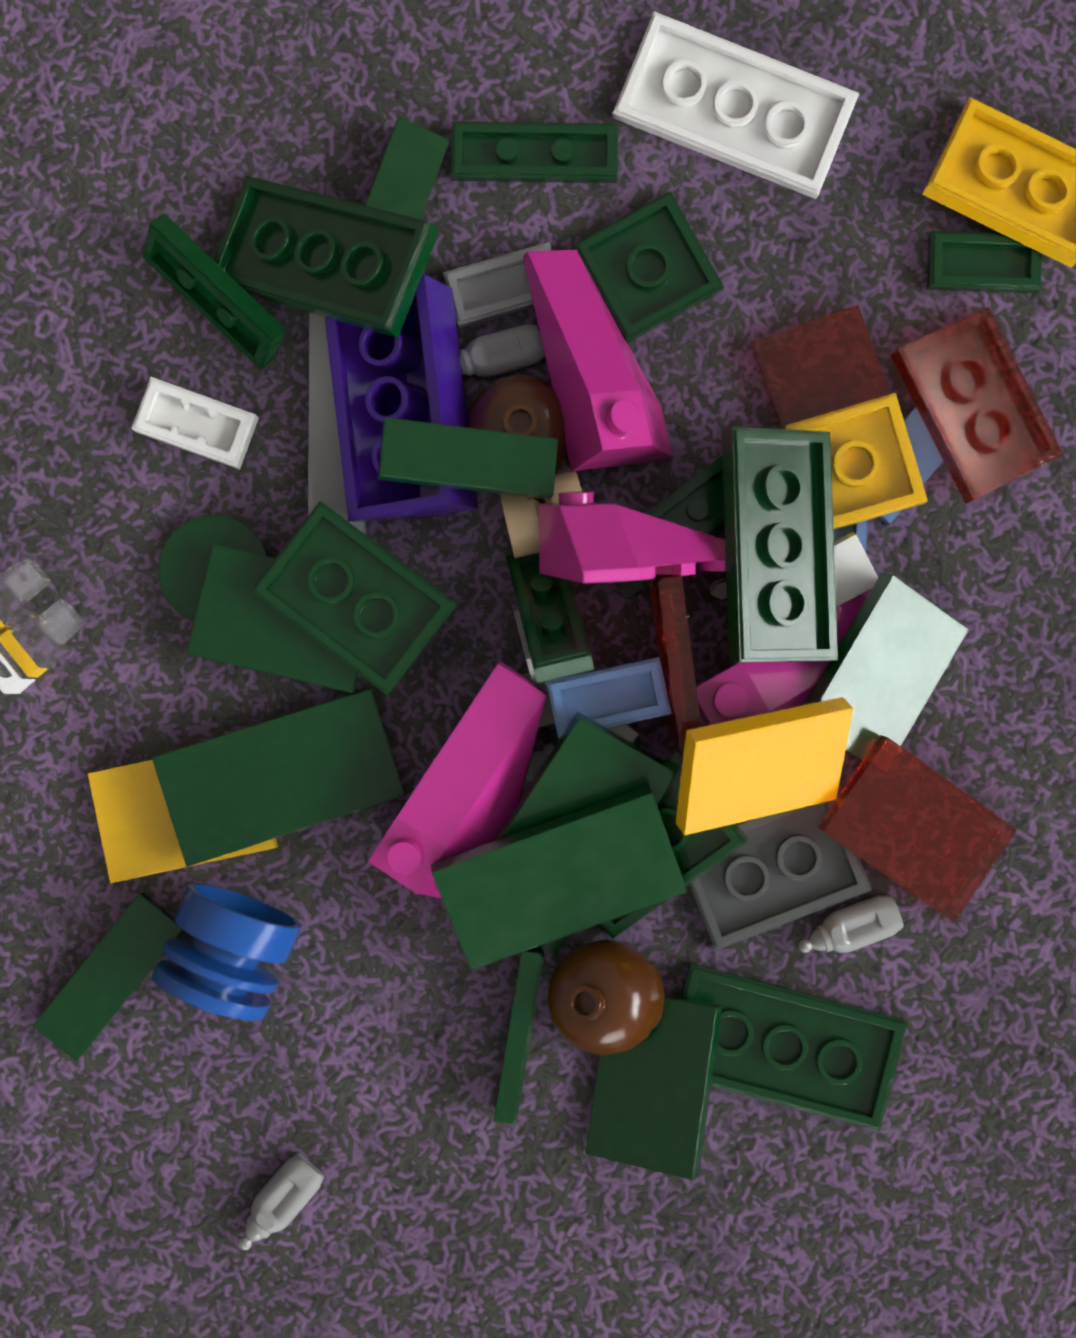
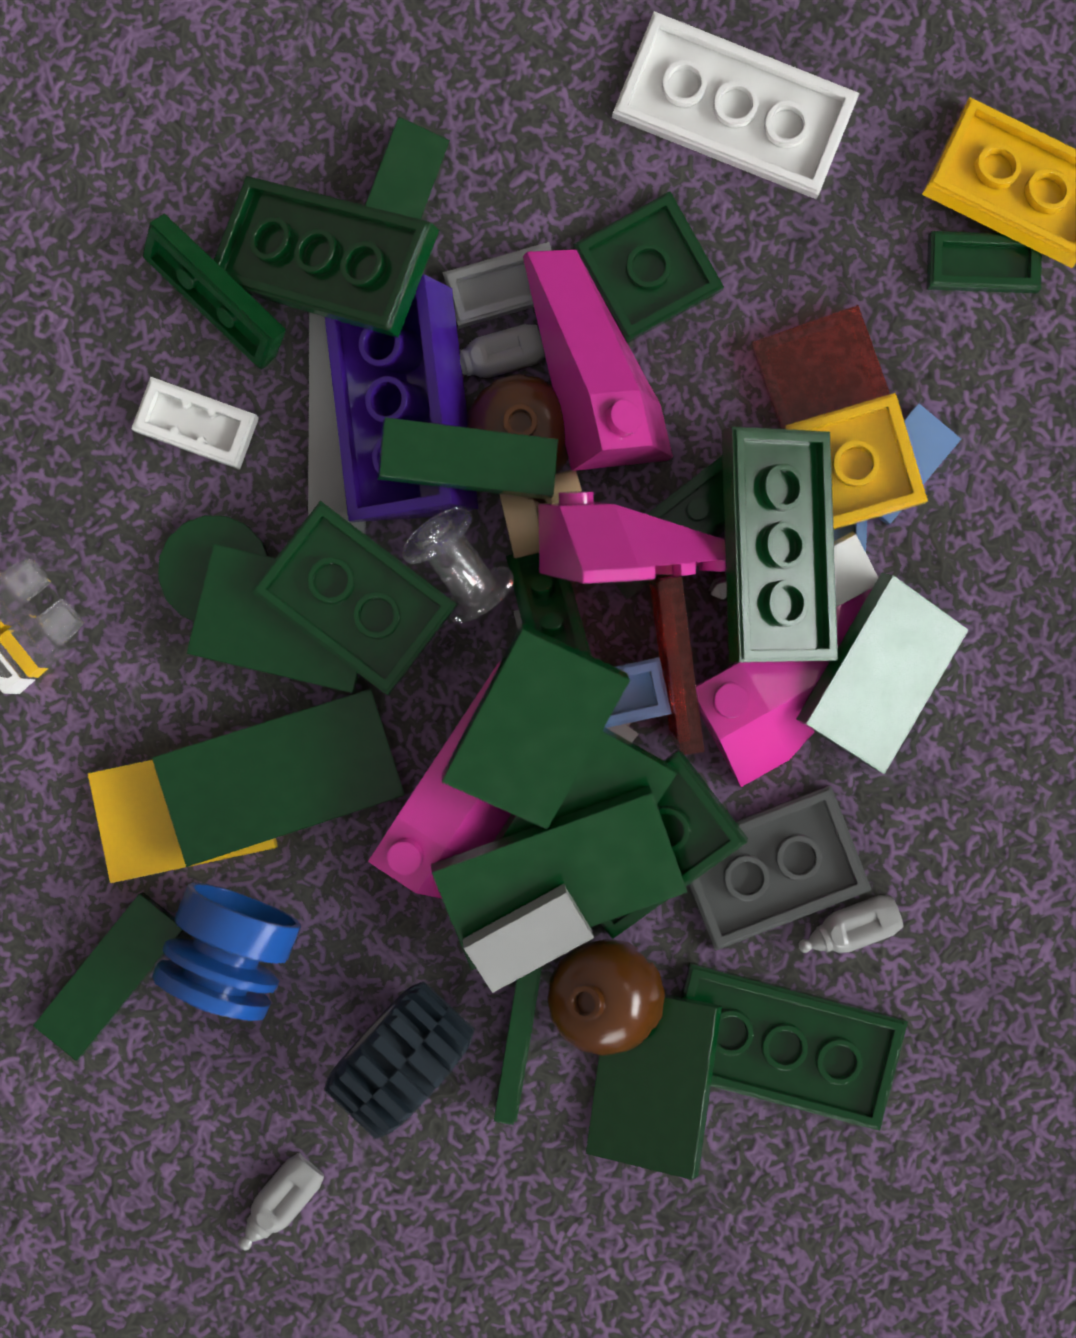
dark green tile [451,121,618,183] -> none
yellow tile [676,697,853,836] -> none
clear red tile [818,735,1017,923] -> none
clear red tile [890,307,1064,504] -> none
none -> black wheel [324,981,474,1139]
none -> clear hose [402,507,514,623]
none -> dark green tile [442,623,630,829]
none -> light grey tile [463,884,594,993]

